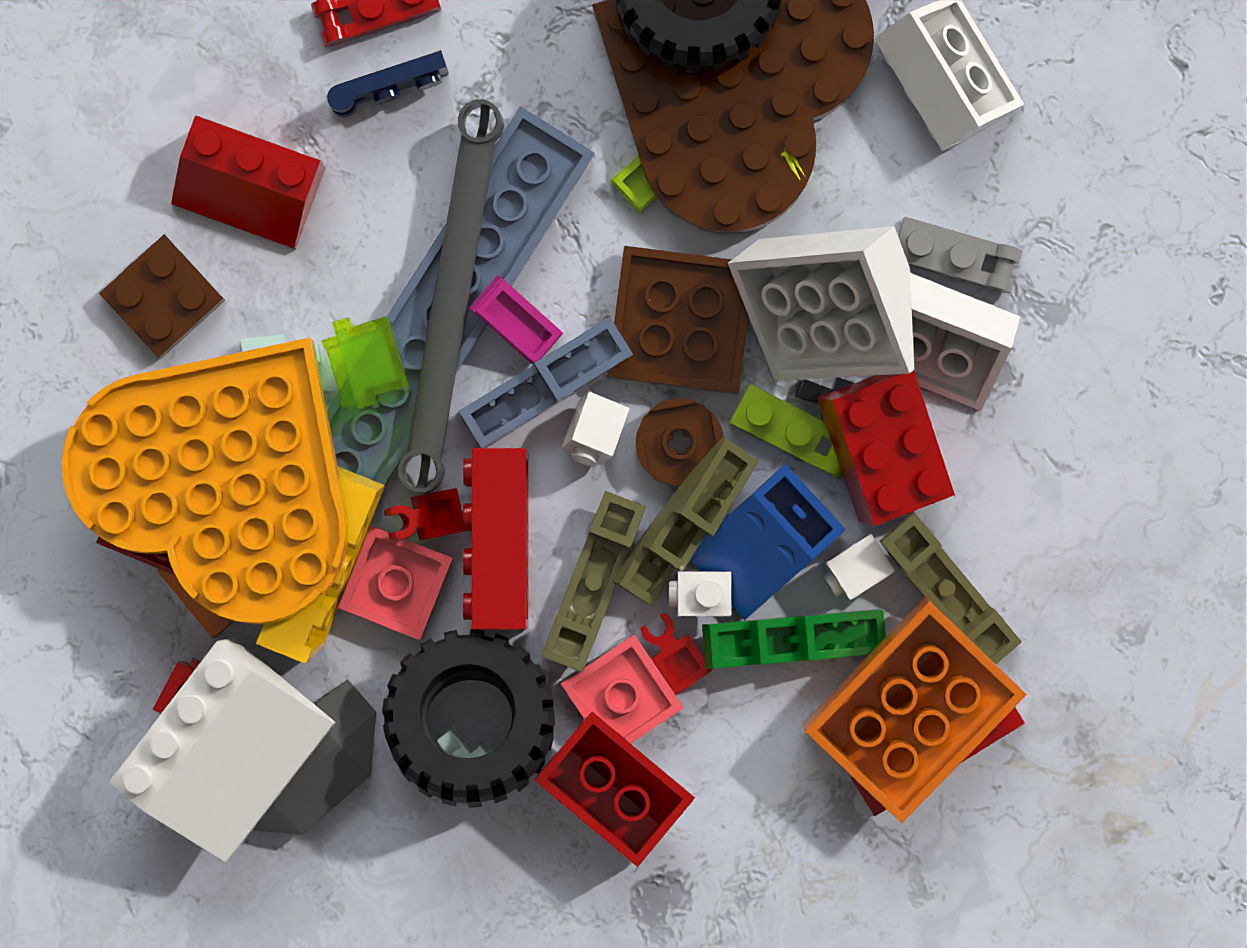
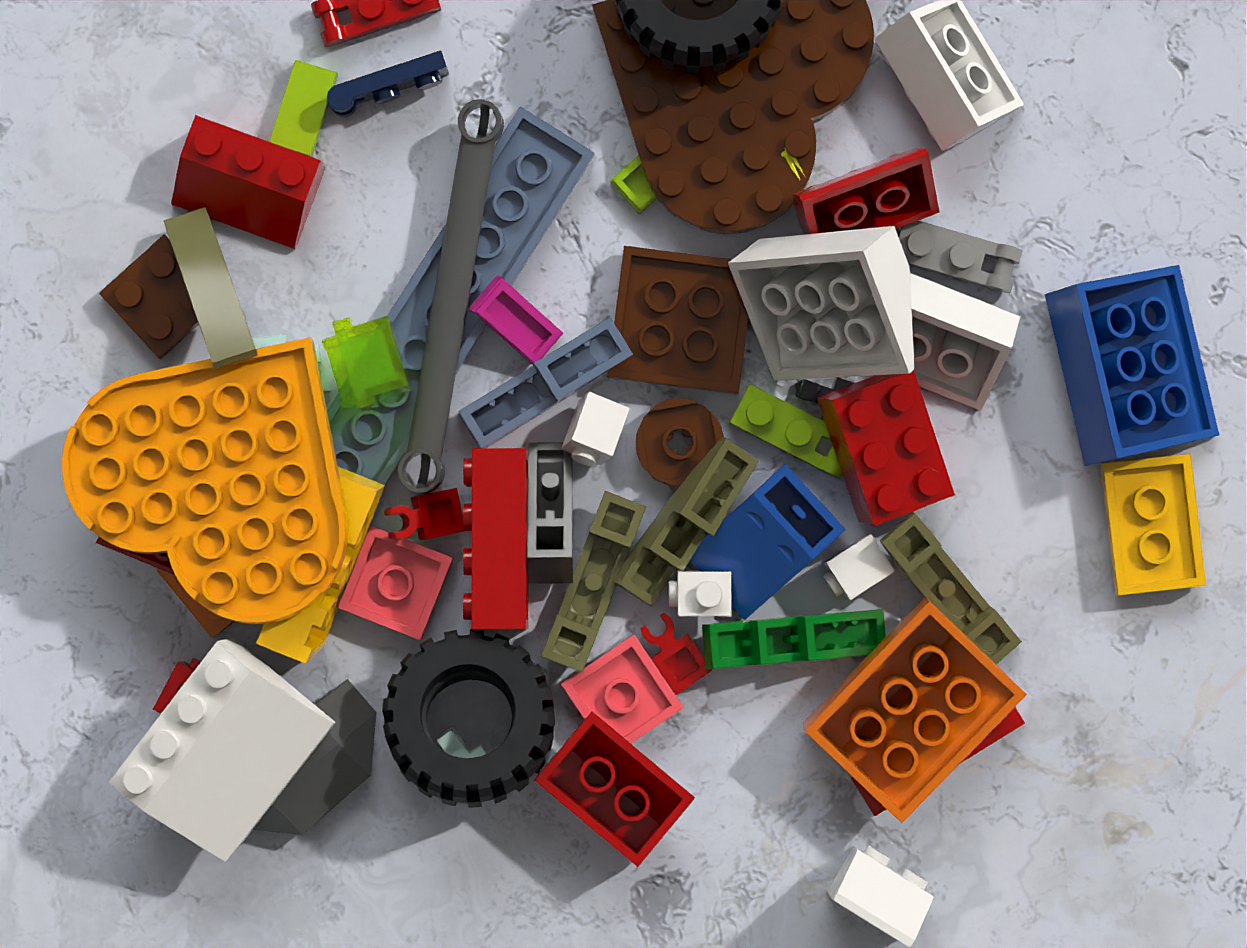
none -> slope [163,207,258,369]
none -> lime tile [269,60,338,157]
none -> dark grey slope [527,442,573,584]
none -> red slope [792,148,940,235]
none -> white slope [827,845,934,948]
none -> blue slope [1044,265,1219,466]
none -> yellow plate [1100,454,1206,595]

